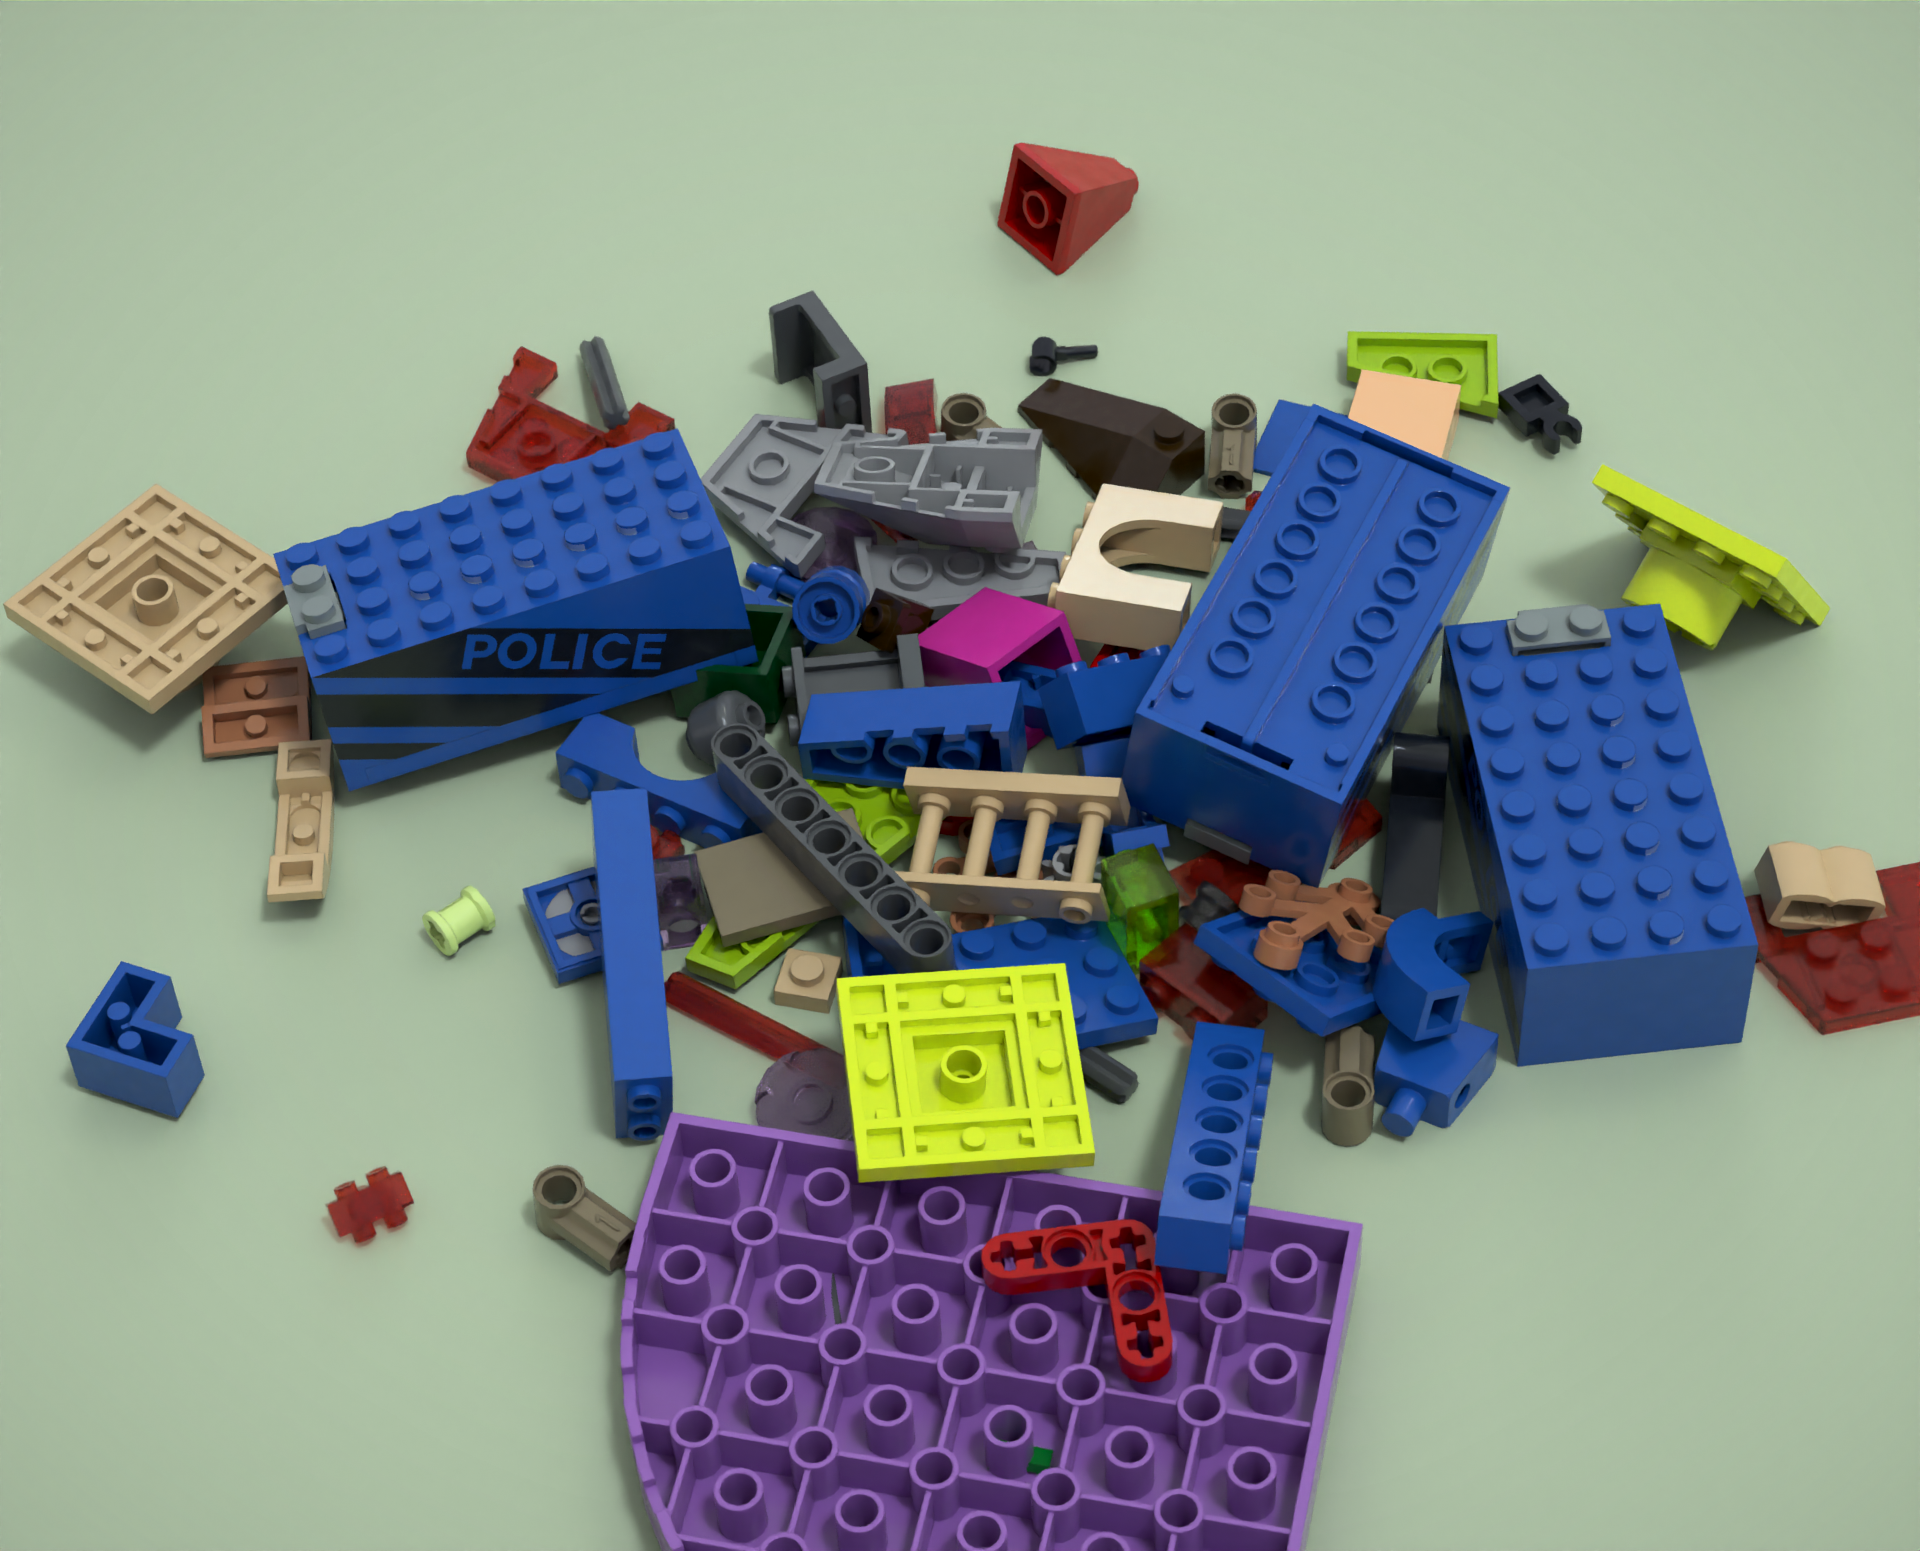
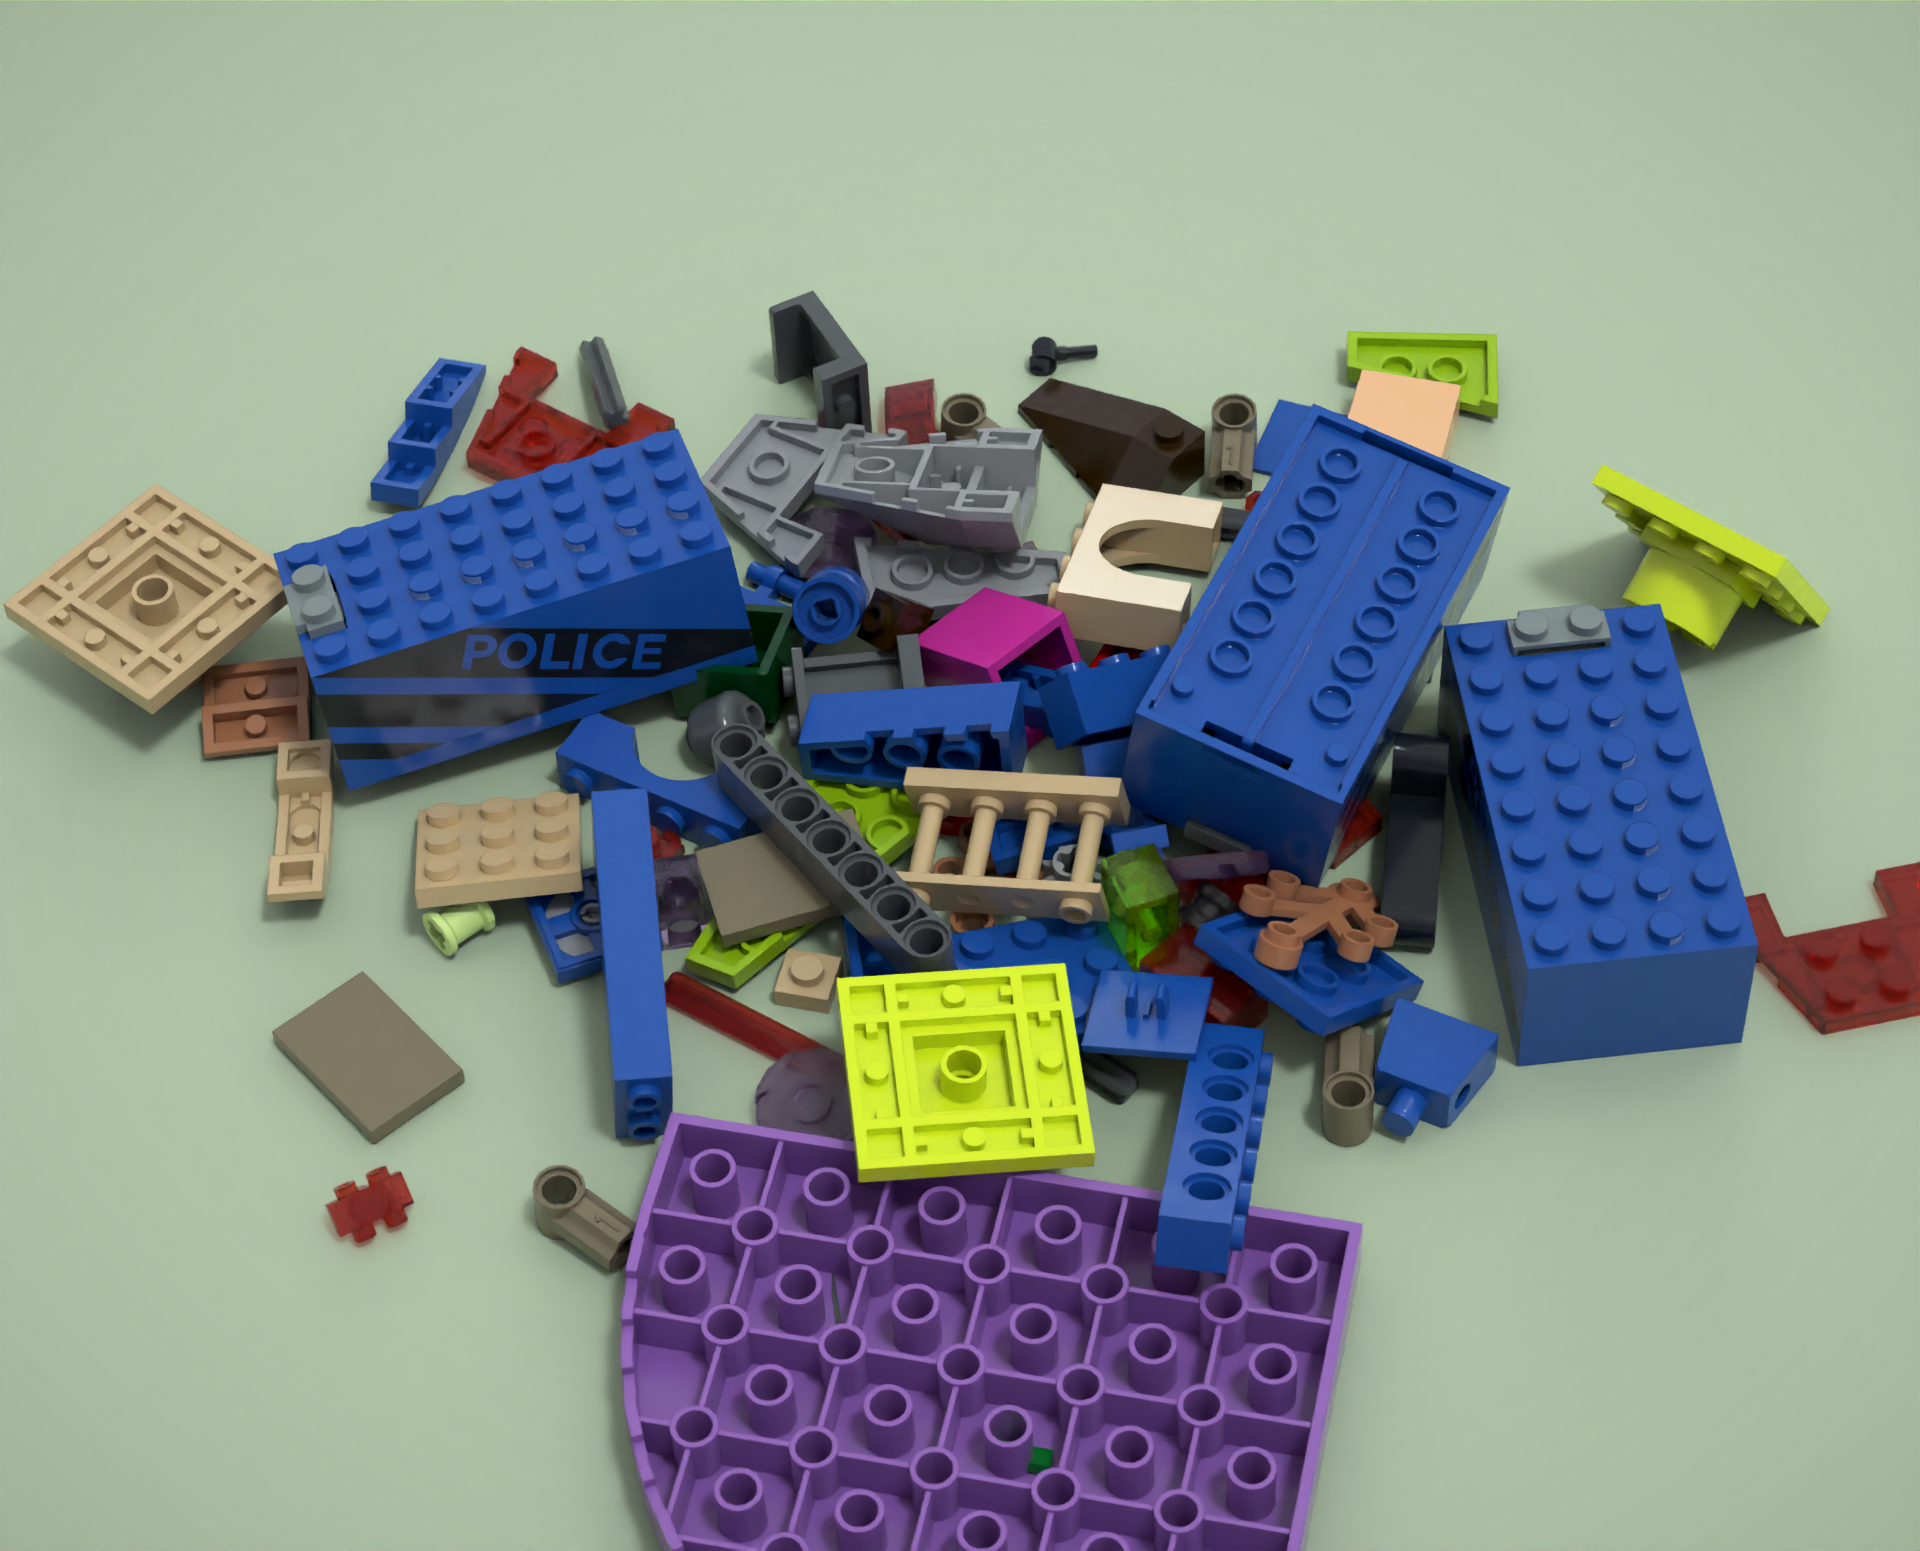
blue brick [66,961,205,1118] -> none
red beam [981,1219,1173,1383] -> none
red slope [997,142,1139,275] -> none
blue arch [1372,908,1494,1042] -> none
black plate [1498,374,1582,455] -> none
tan brick [1754,841,1886,934] -> none
none -> dark tan tile [272,971,465,1144]
none -> blue slope [370,358,486,508]
none -> tan plate [414,791,583,909]
none -> blue piece [1081,969,1214,1061]
none -> clear purple tile [1159,850,1269,883]

